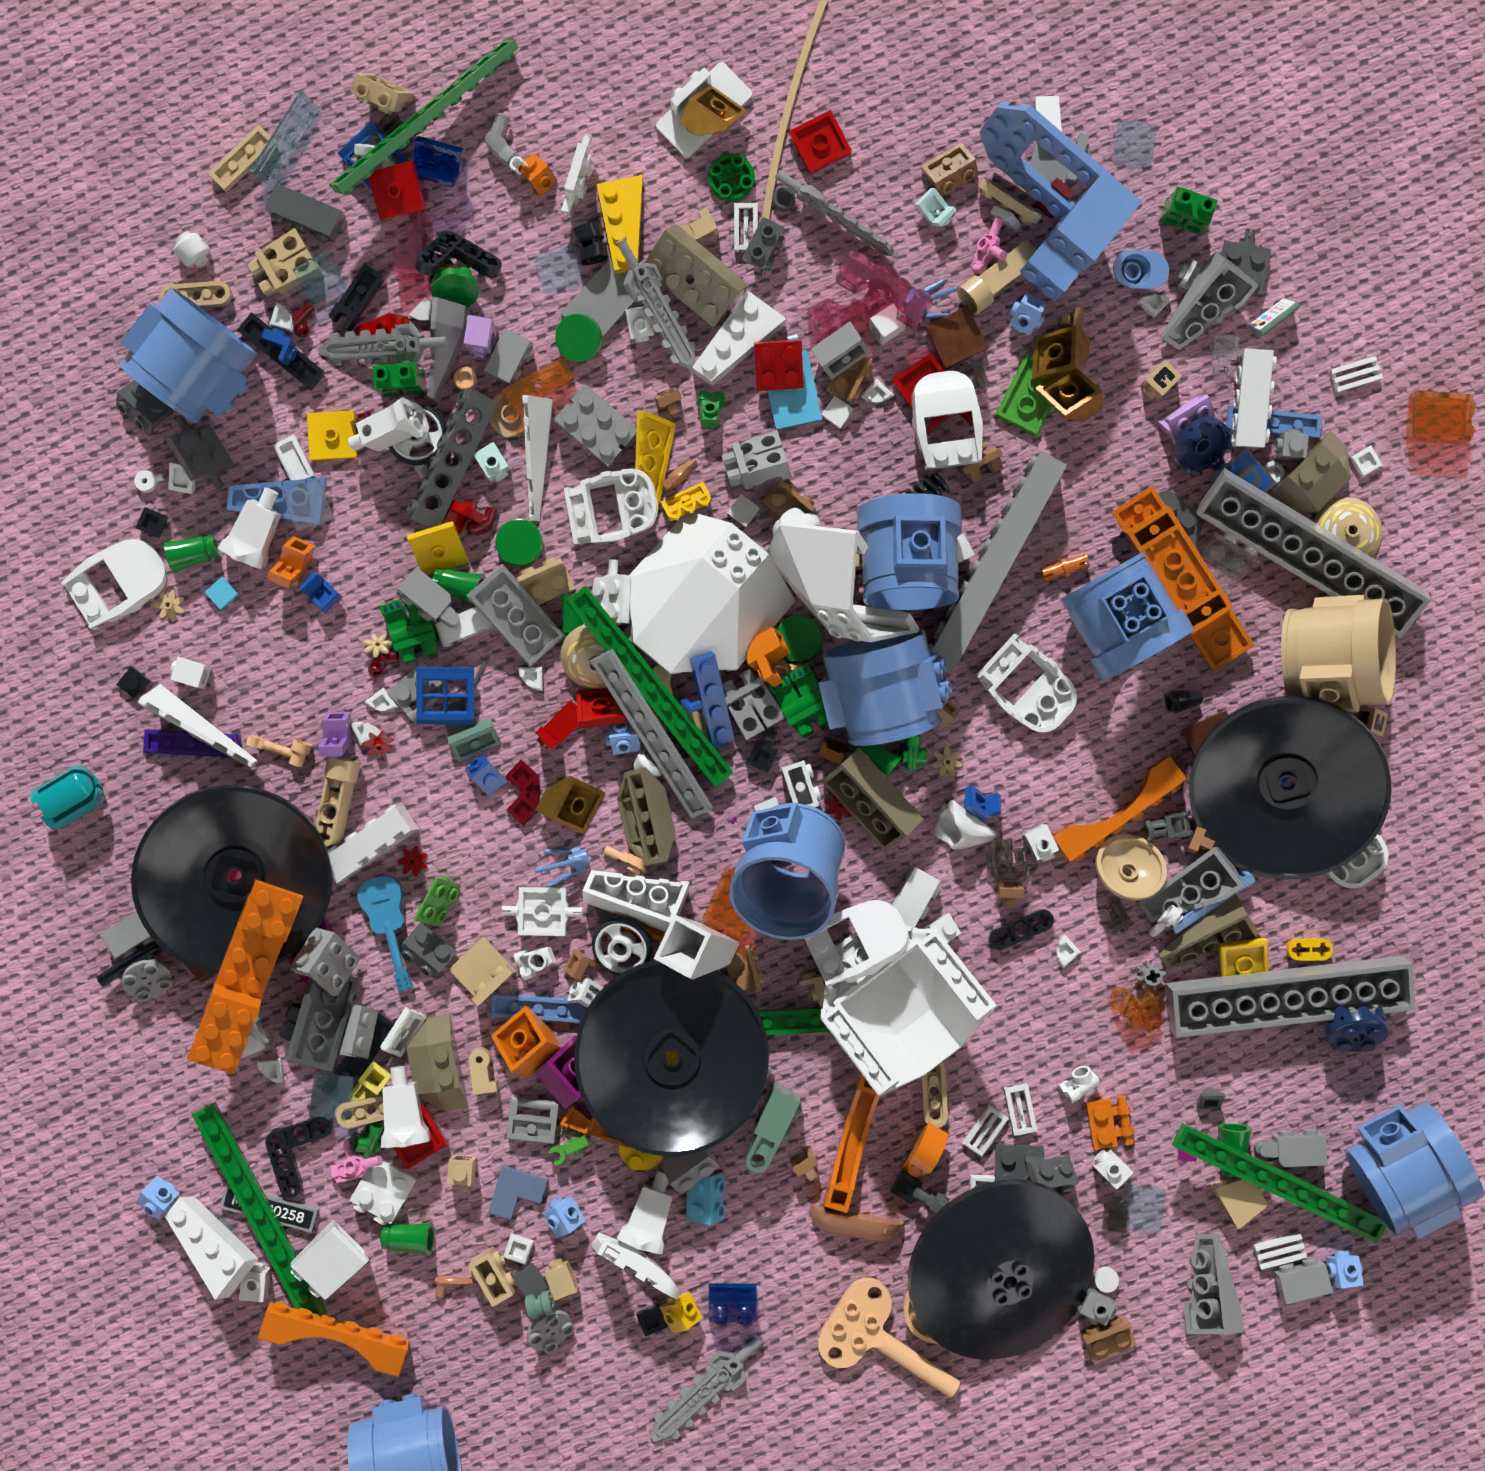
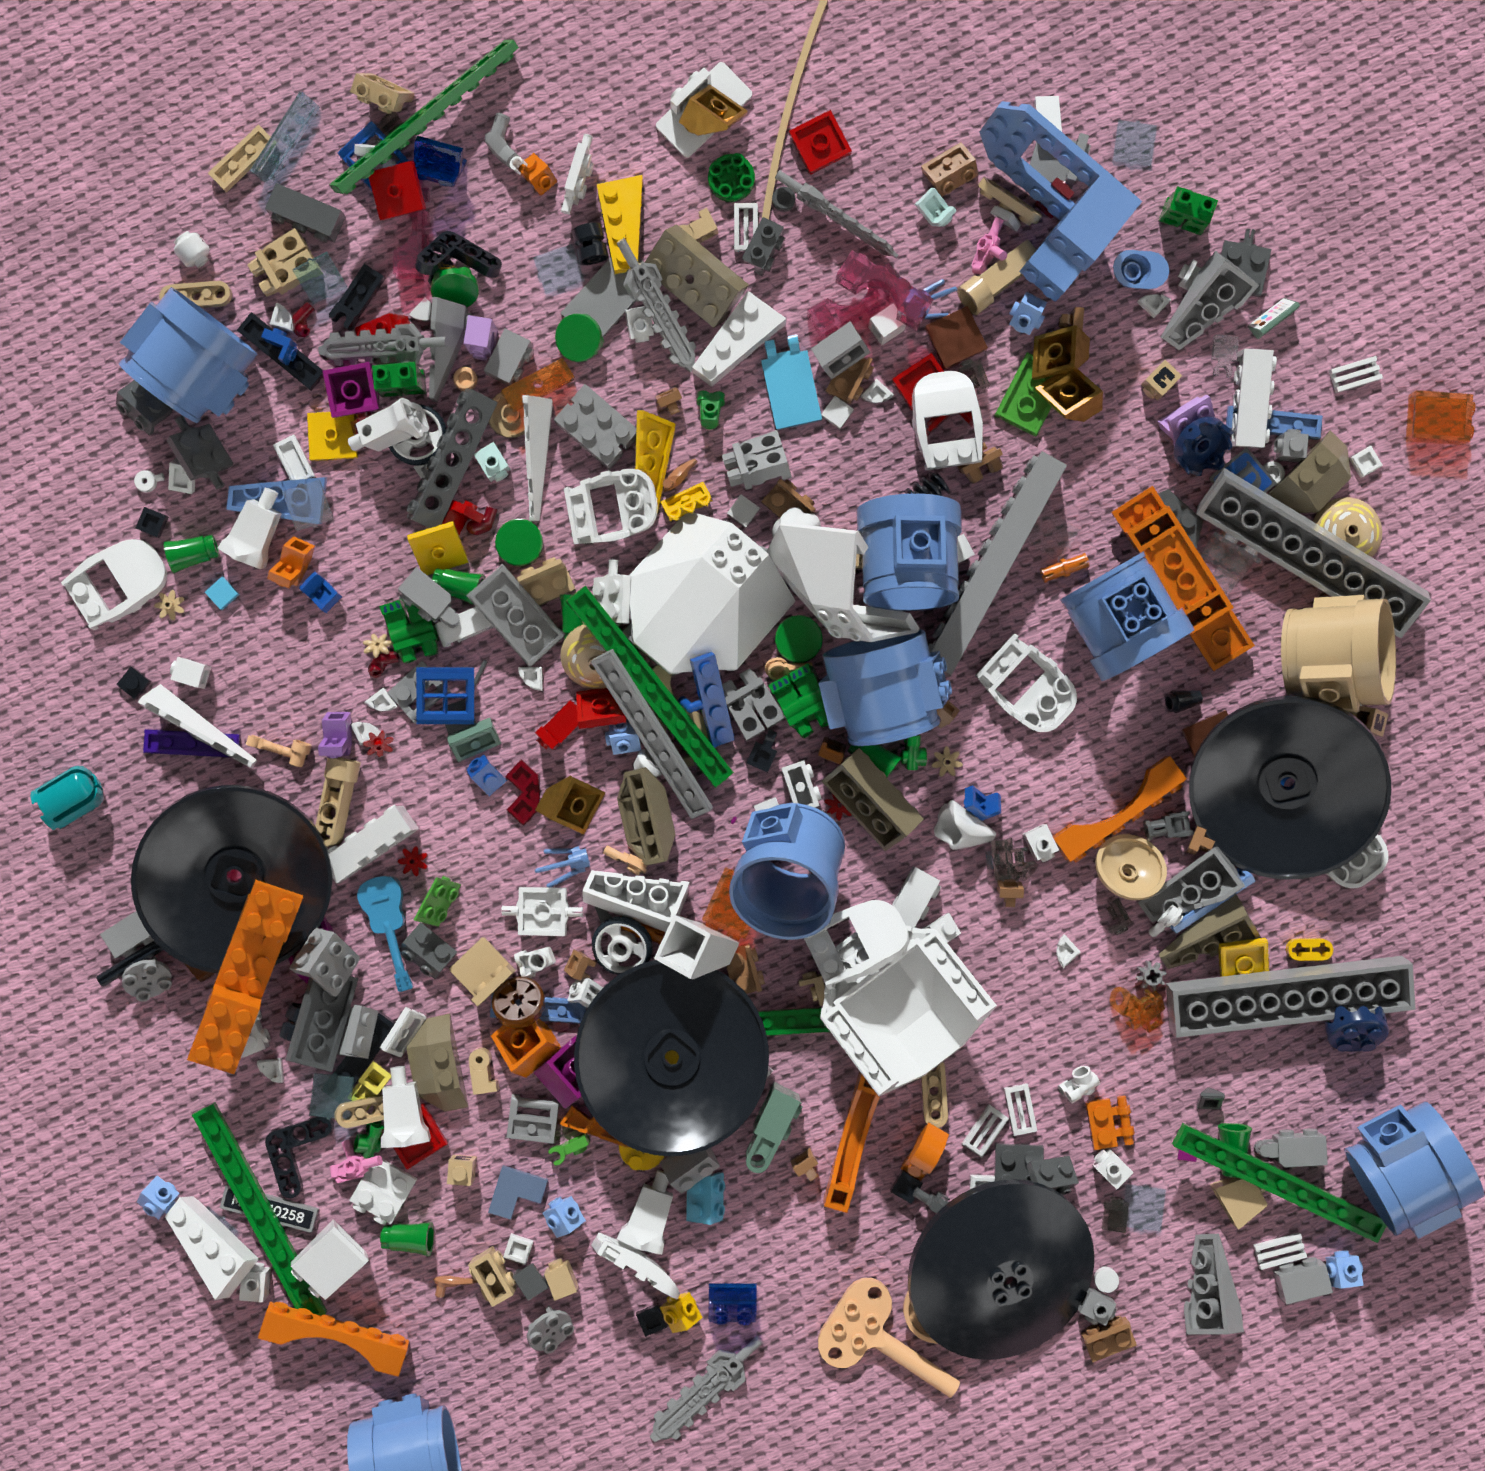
sand green wheel [525,1290,555,1320] -> none
orange brick [747,627,791,687] -> none
red plate [754,339,804,391] -> none
nougat brick [810,1204,904,1242] -> none
black beam [988,909,1054,950] -> none
none -> magenta slope [322,362,380,418]
none -> reddish brown wheel [492,977,545,1028]

